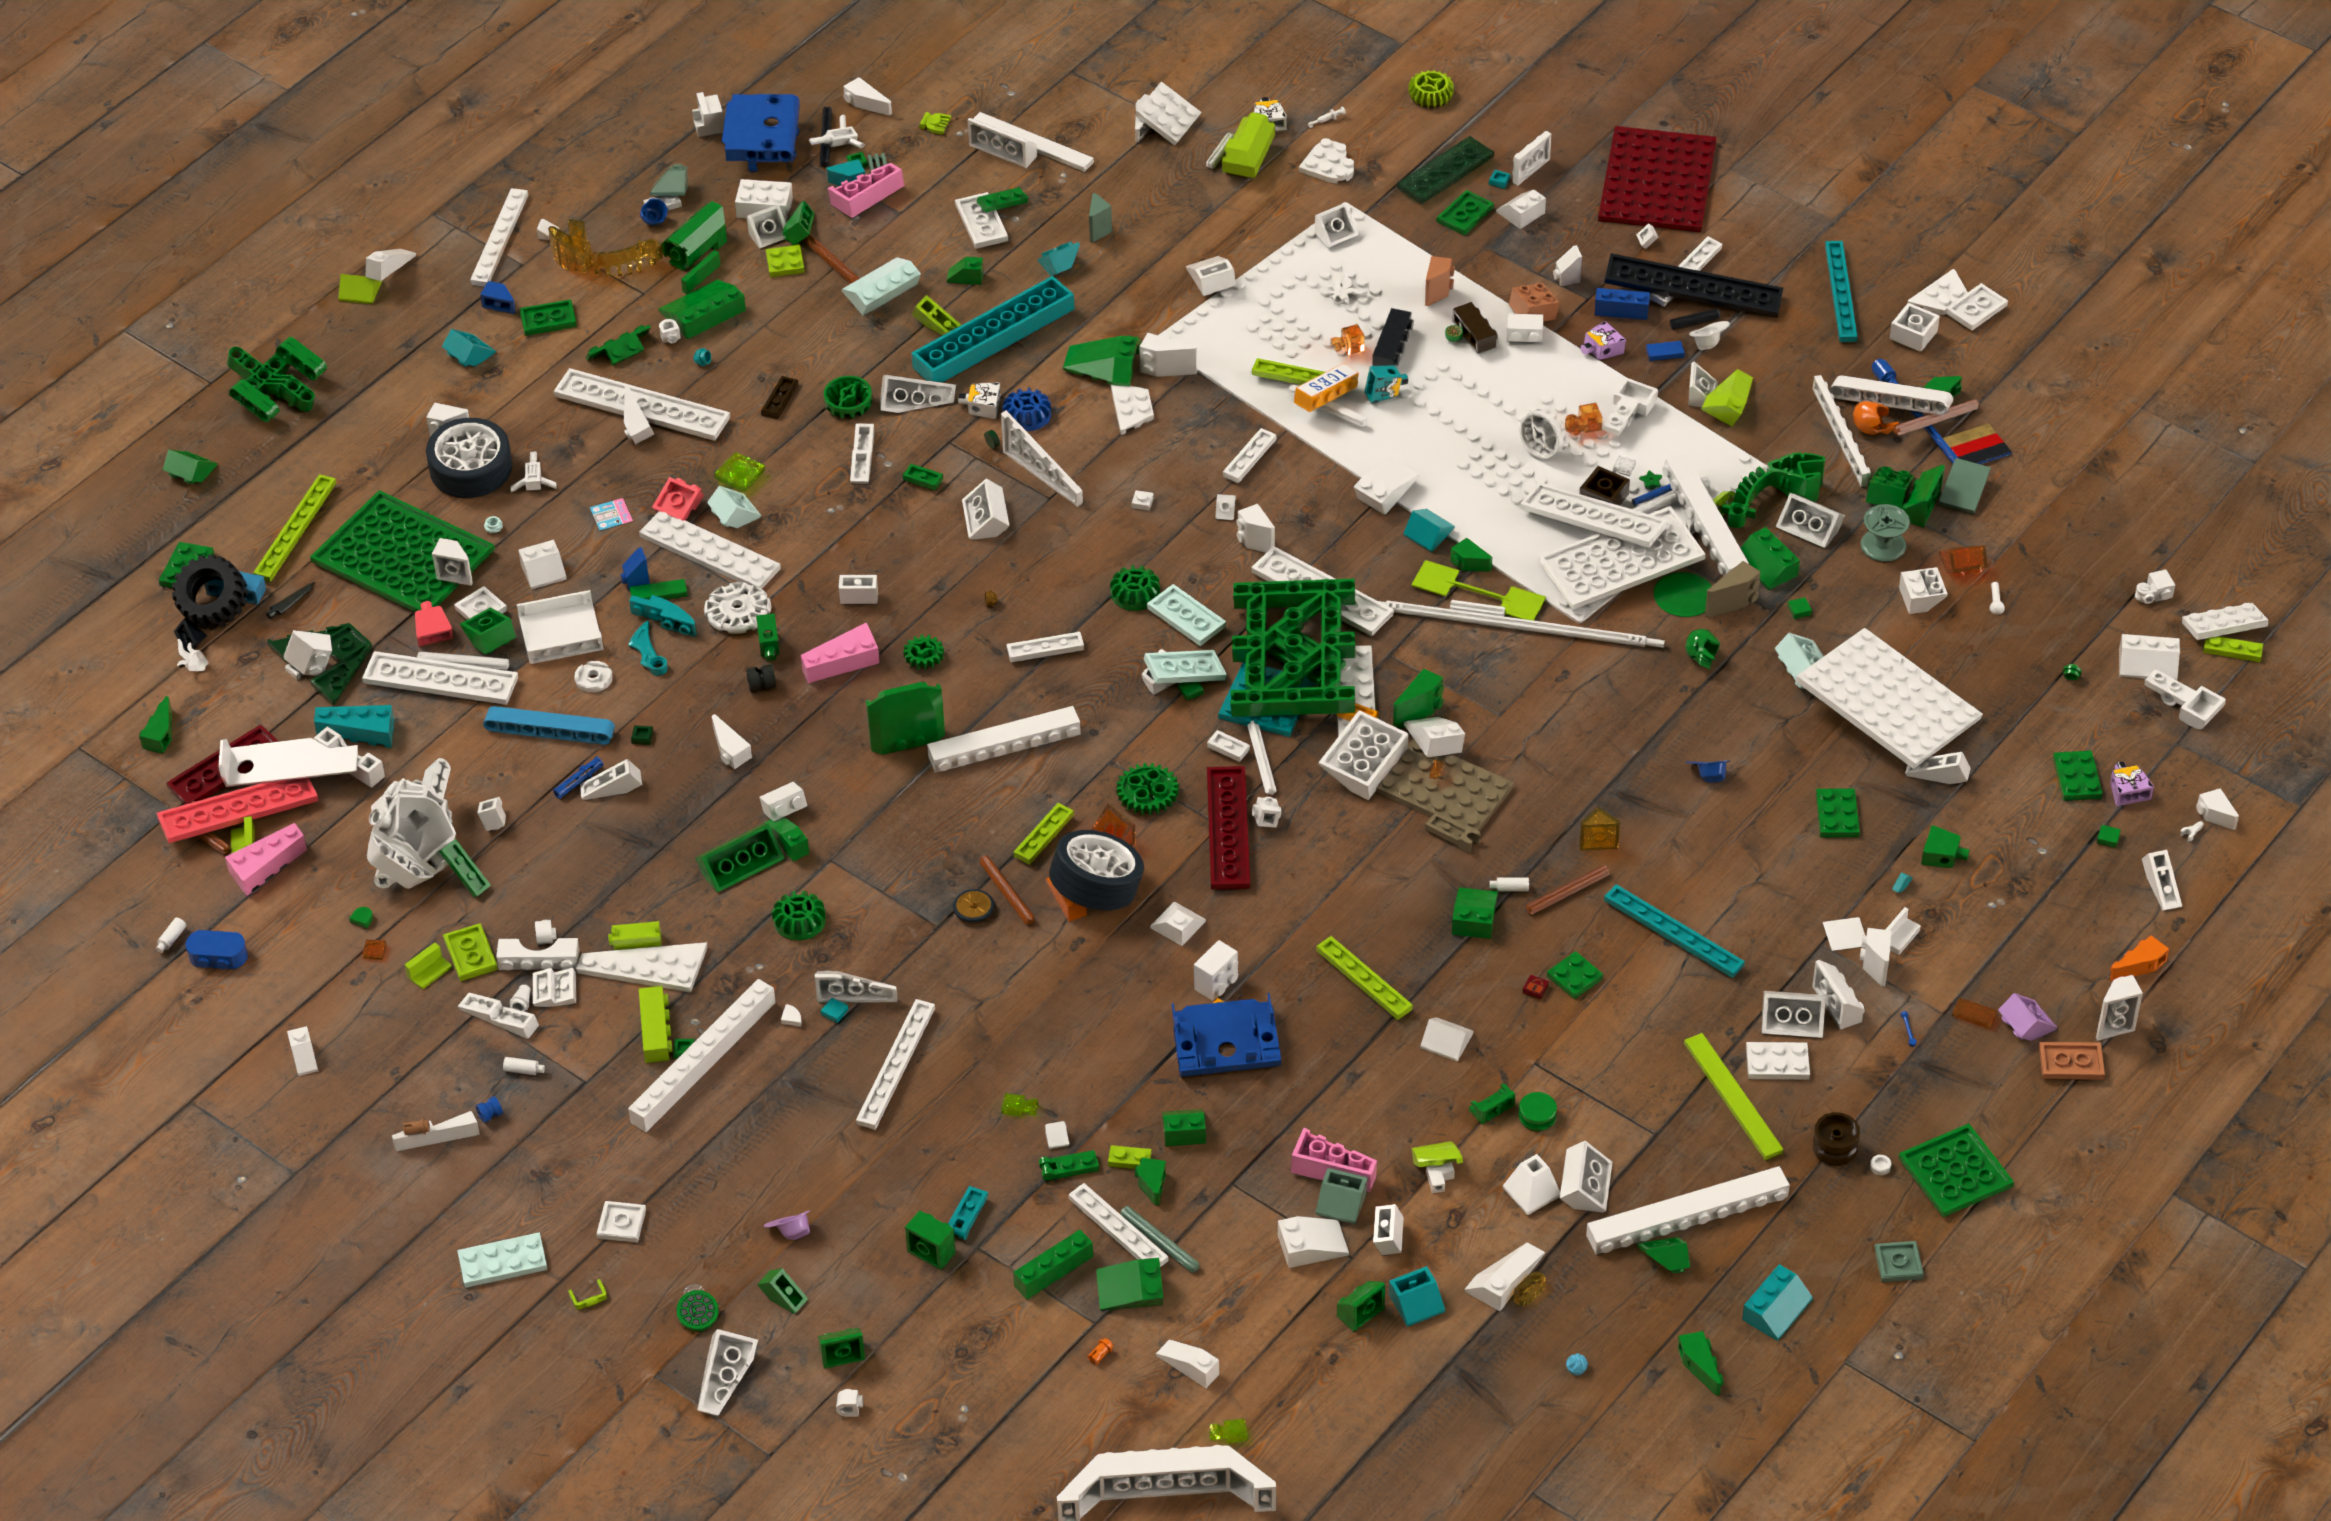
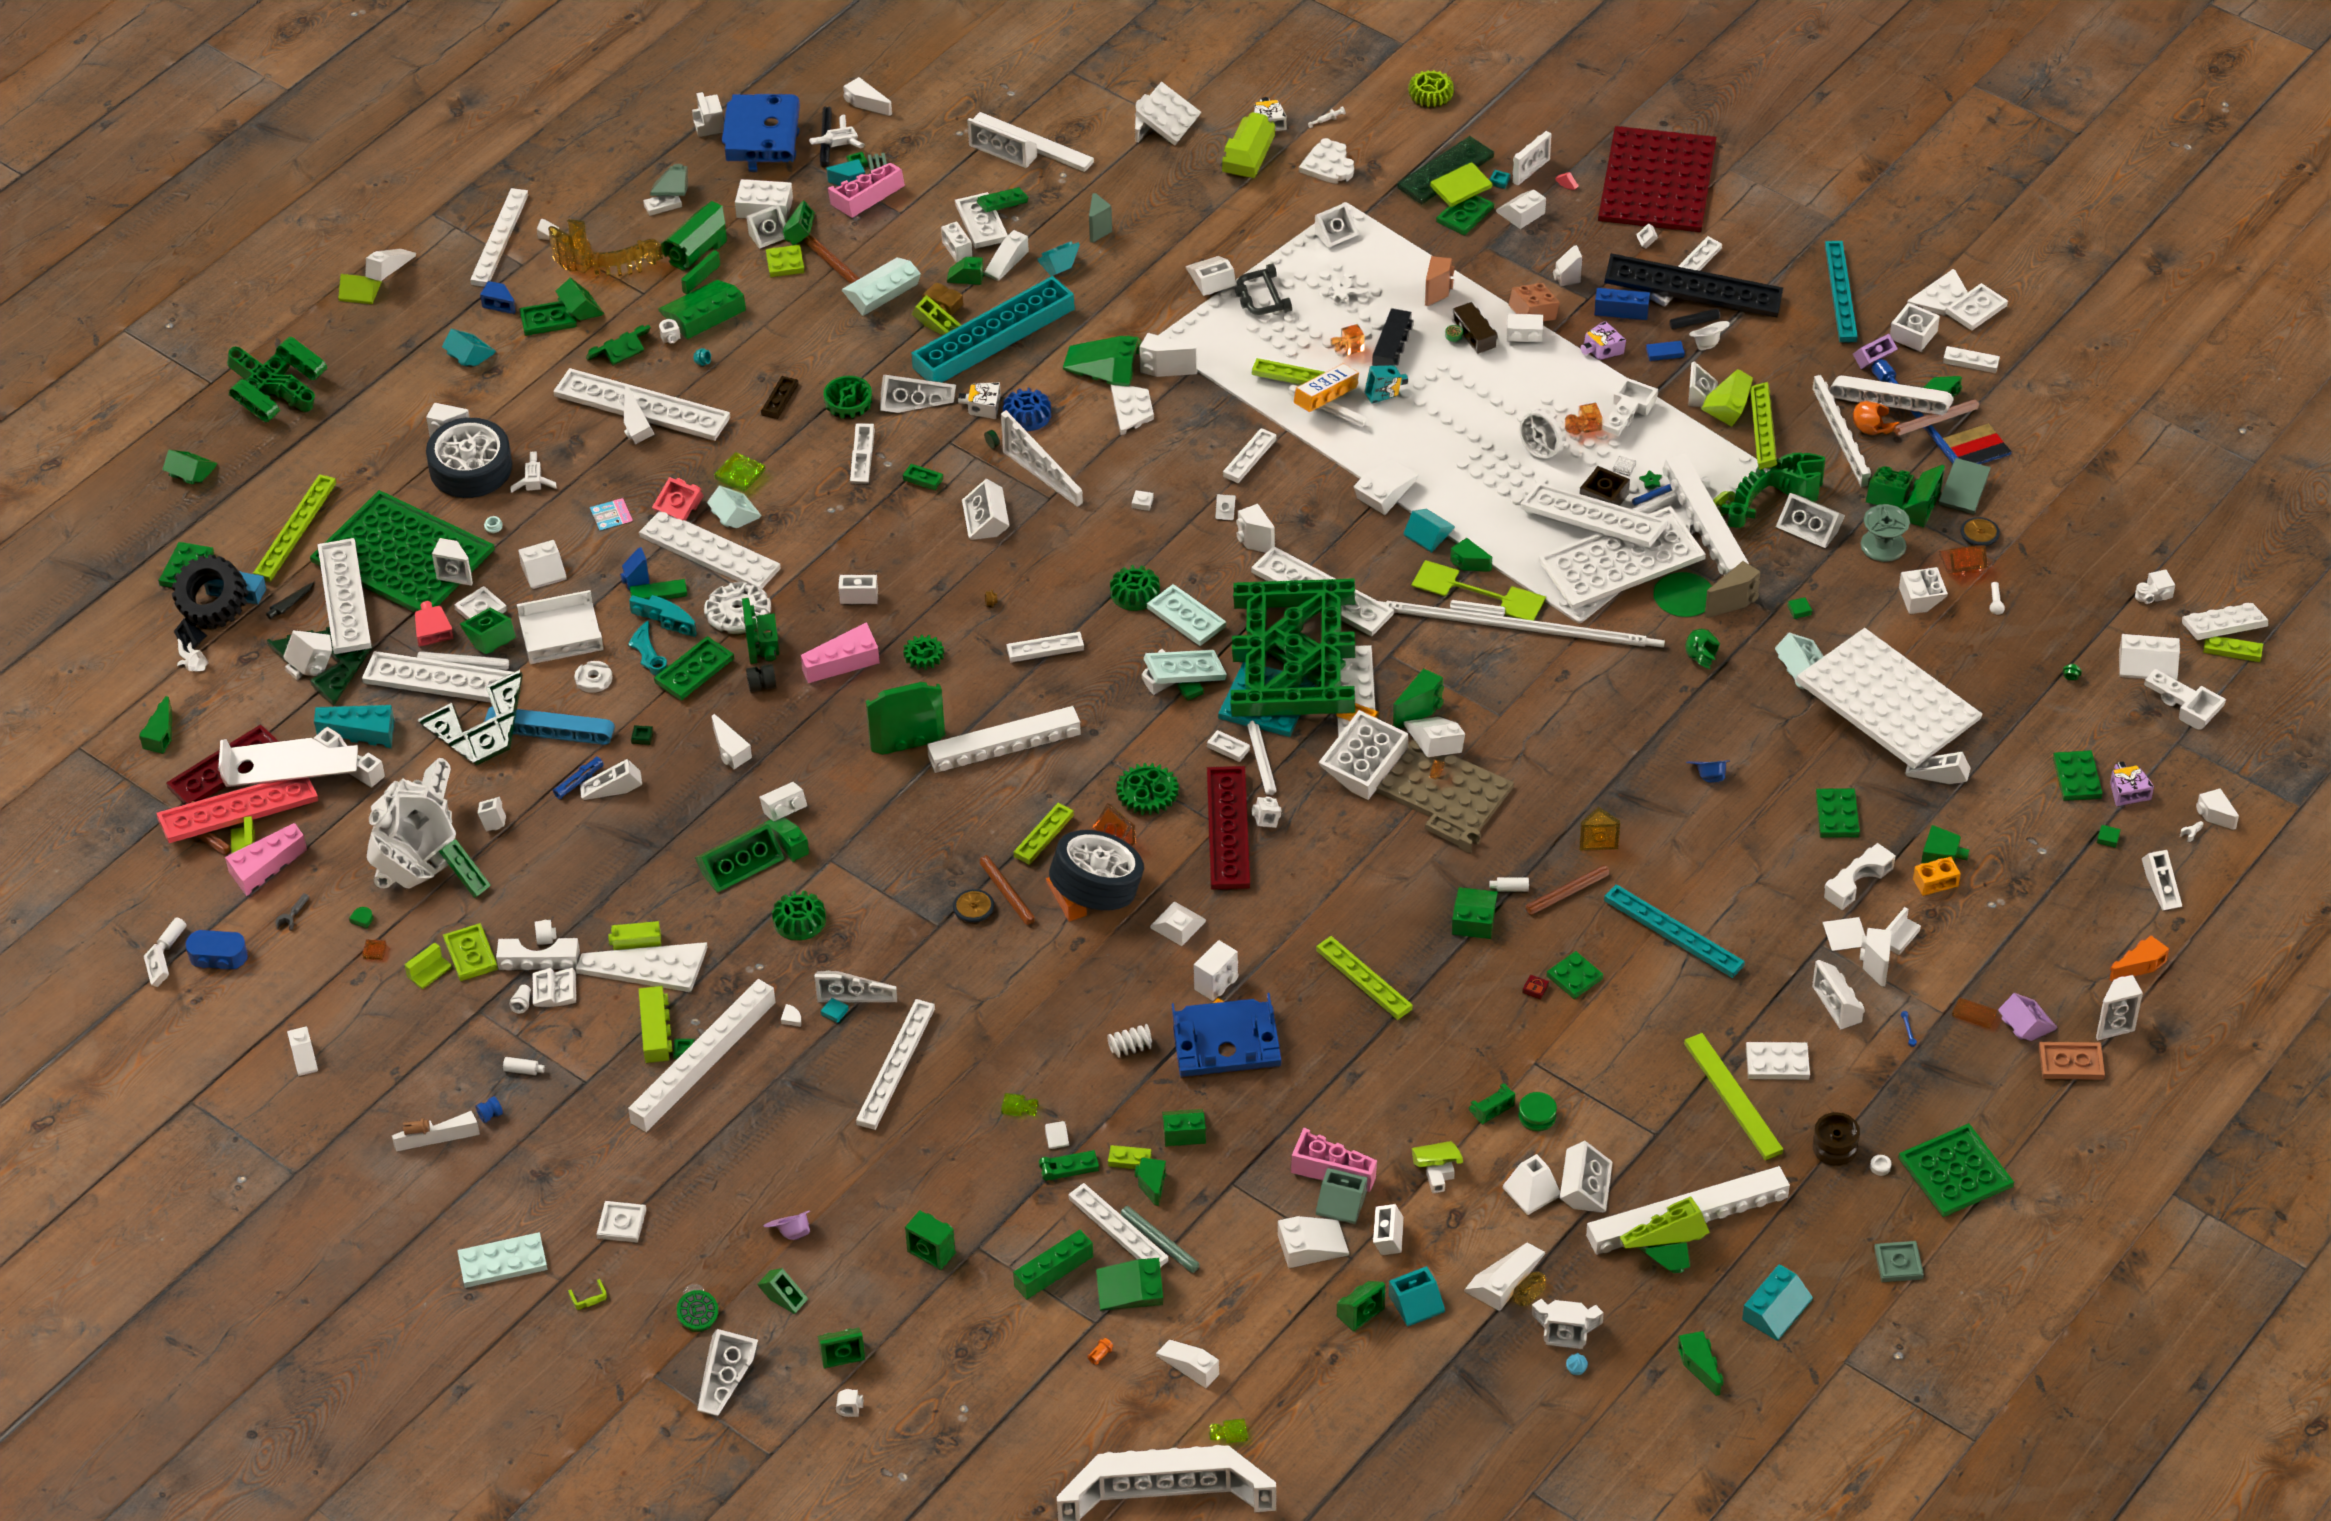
white slope [458,993,539,1039] -> none
blue hair [640,198,668,226] -> none
lime piece [919,112,951,135] -> none
teal plate [948,1186,988,1240] -> none
white axle [1206,133,1234,169] -> none
white slope [1420,1017,1474,1062] -> none
green slope [1740,527,1800,590] -> none
white slope [1762,991,1826,1038] -> none
teal tile [1892,873,1913,893] -> none
none -> white plate [144,944,169,987]
none -> dark grey piece [276,893,309,931]
none -> white plate [318,538,372,654]
none -> wing [418,670,523,766]
none -> green slope [555,277,605,320]
none -> green plate [654,636,734,701]
none -> green plate [742,598,760,664]
none -> pearl gold brick [922,283,964,316]
none -> white brick [941,221,972,263]
none -> white slope [984,230,1029,281]
none -> white piece [1107,1024,1152,1058]
none -> pearl dark grey bar [1235,263,1292,315]
none -> lime tile [1430,162,1492,207]
none -> white slope [1532,1299,1603,1349]
none -> coral tile [1555,172,1578,190]
none -> lime wedge [1620,1196,1710,1248]
none -> lime plate [1750,382,1777,470]
none -> white arch [1824,843,1895,910]
none -> lavender brick [1853,334,1898,369]
none -> light orange brick [1913,857,1961,896]
none -> white plate [1943,346,2000,373]
none -> pearl gold wheel [1960,517,2000,547]

